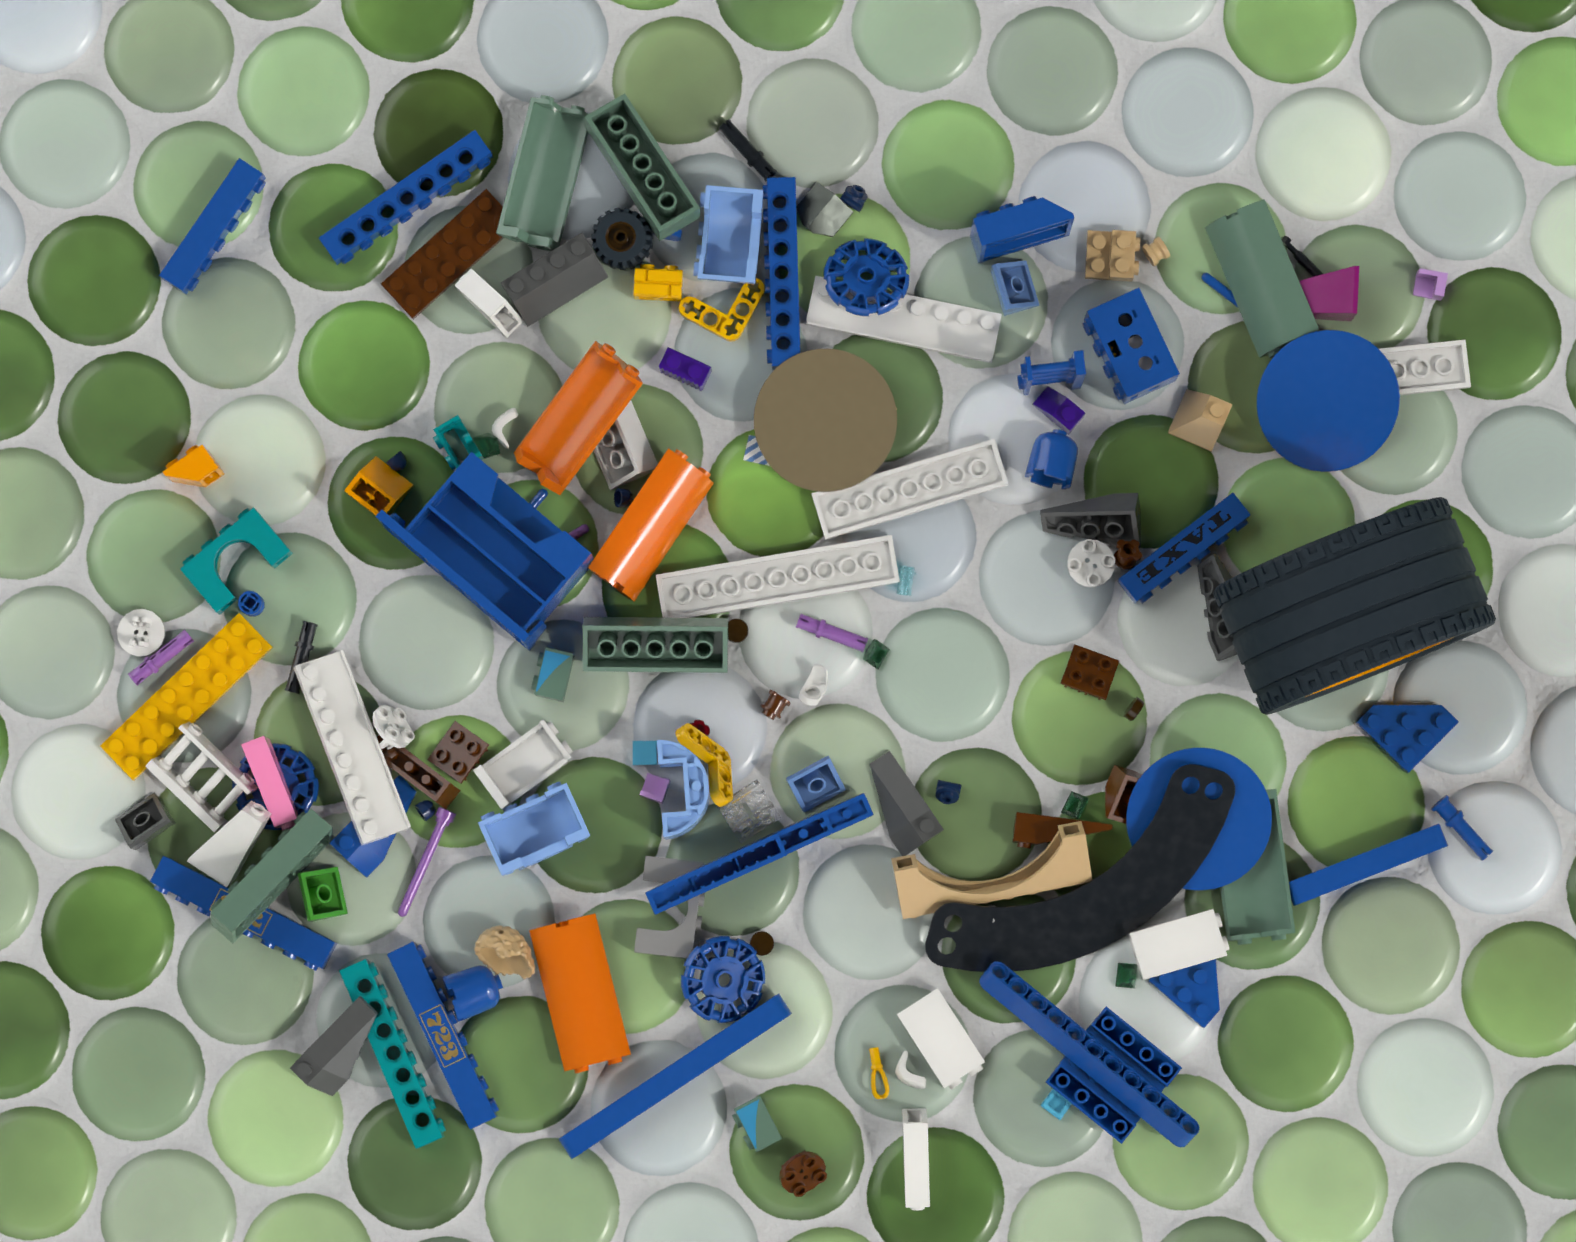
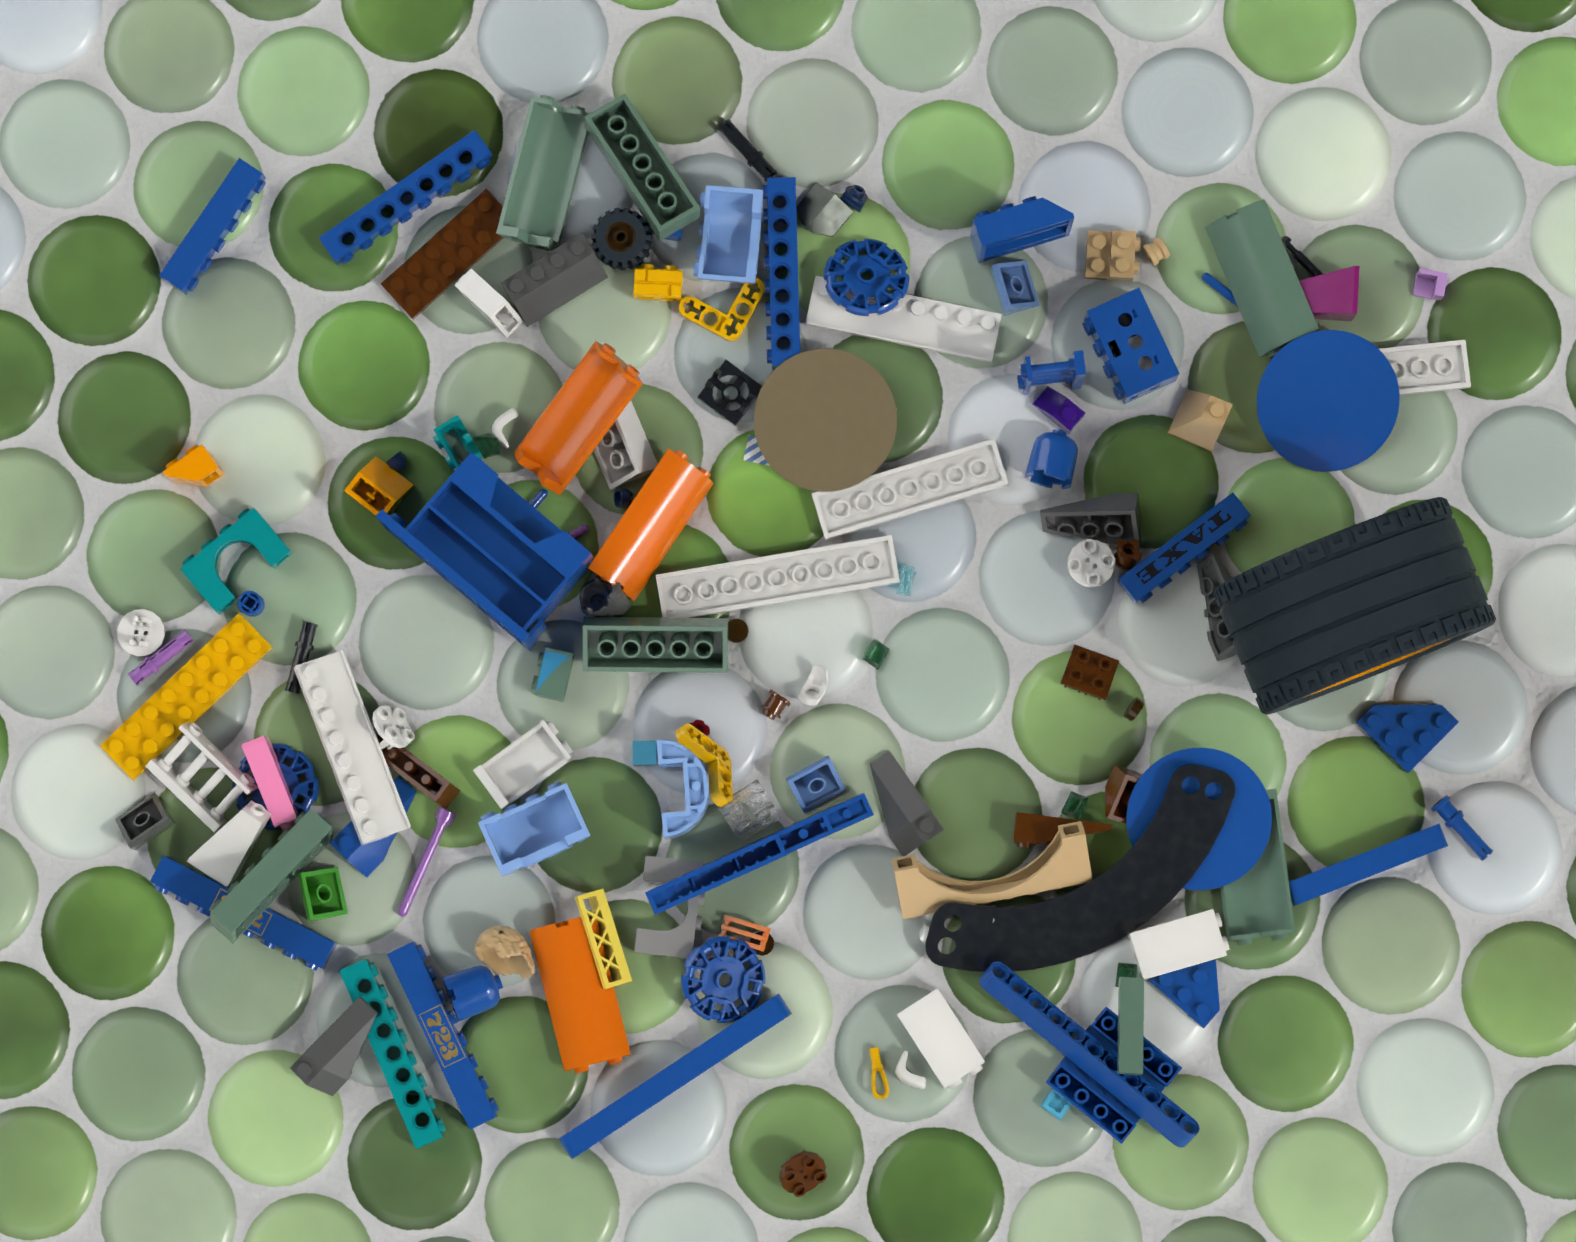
dark blue hinge [415,800,436,821] -> none
reddish brown hinge [427,721,489,784] -> none
lavender panel [639,773,671,804] -> none
dark purple brick [659,347,712,391] -> none
sand green brick [732,1096,782,1152] -> none
medium lavender pin [796,613,868,652] -> none
white slope [902,1108,930,1210] -> none
dark blue plate [935,780,962,804] -> none
none -> light yellow fence [575,889,632,990]
none -> dark grey piece [579,576,630,617]
none -> black piece [697,360,762,426]
none -> orange tile [718,915,771,952]
none -> sand green tile [1117,977,1144,1075]

